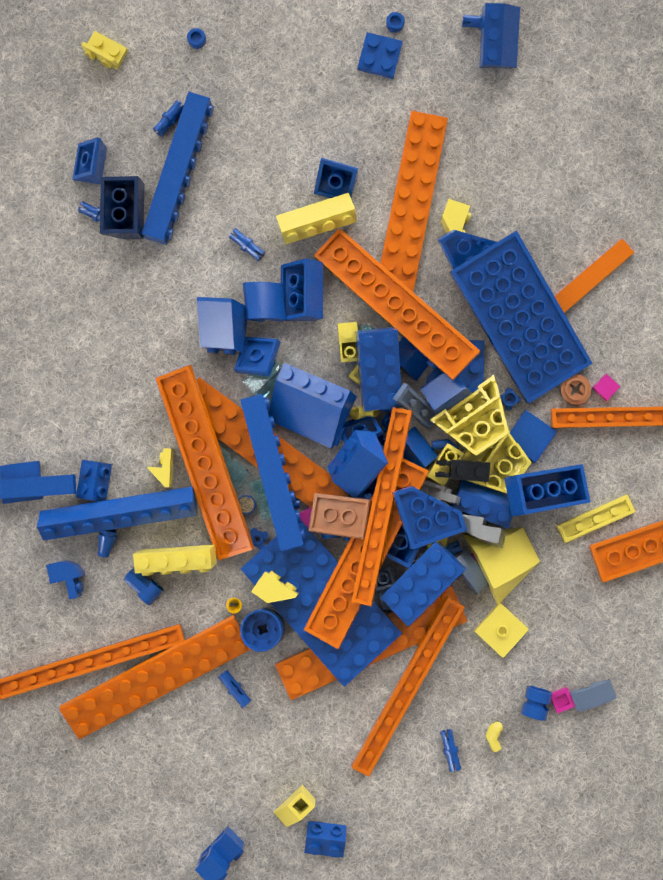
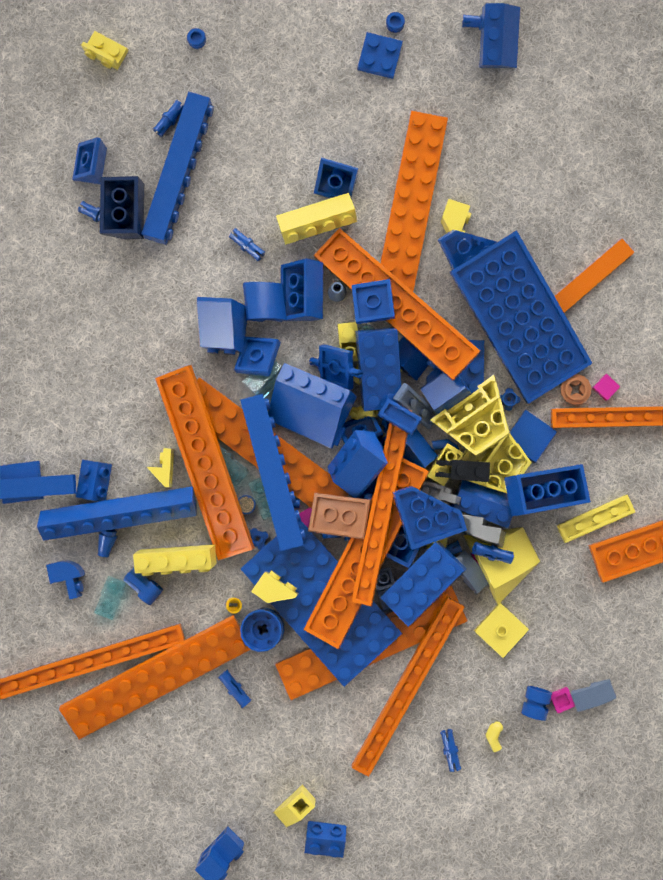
none -> clear light blue slope [94,576,127,620]
none -> blue plate [309,344,363,390]
none -> sand blue cone [328,282,347,302]
none -> blue plate [352,279,395,324]
none -> blue tile [378,398,422,436]
none -> blue pin [472,542,514,564]

